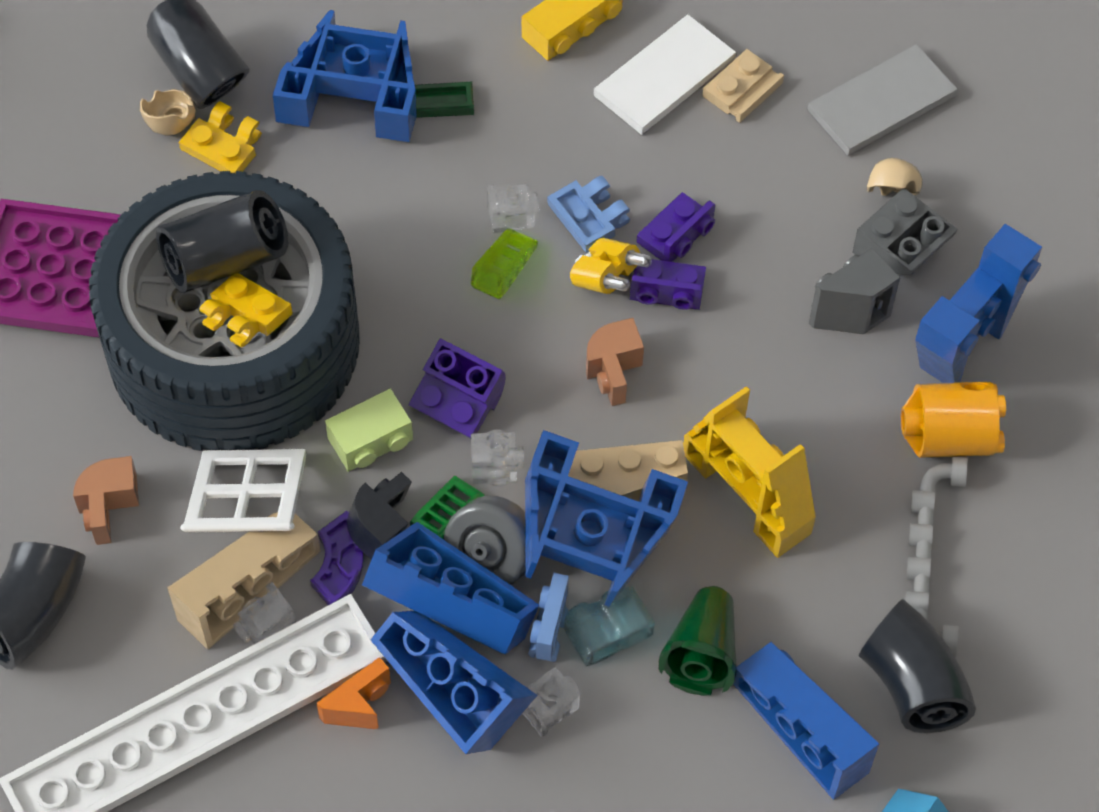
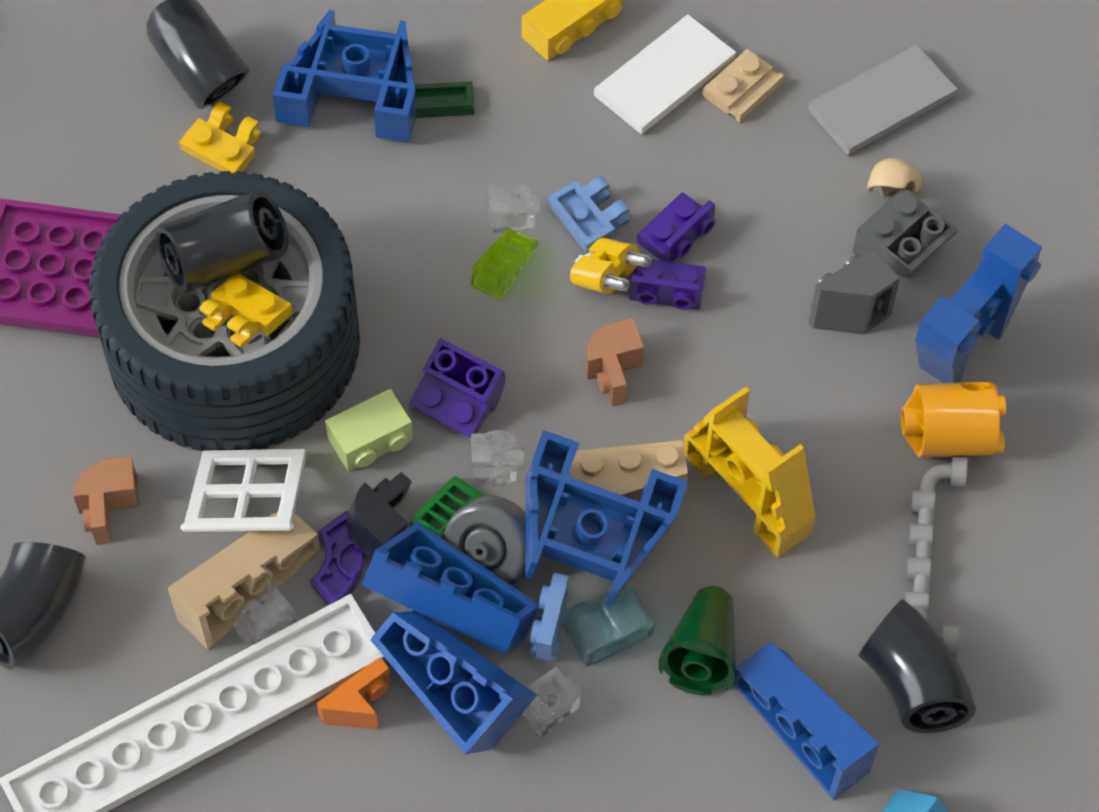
tan hair [140,89,196,136] -> none

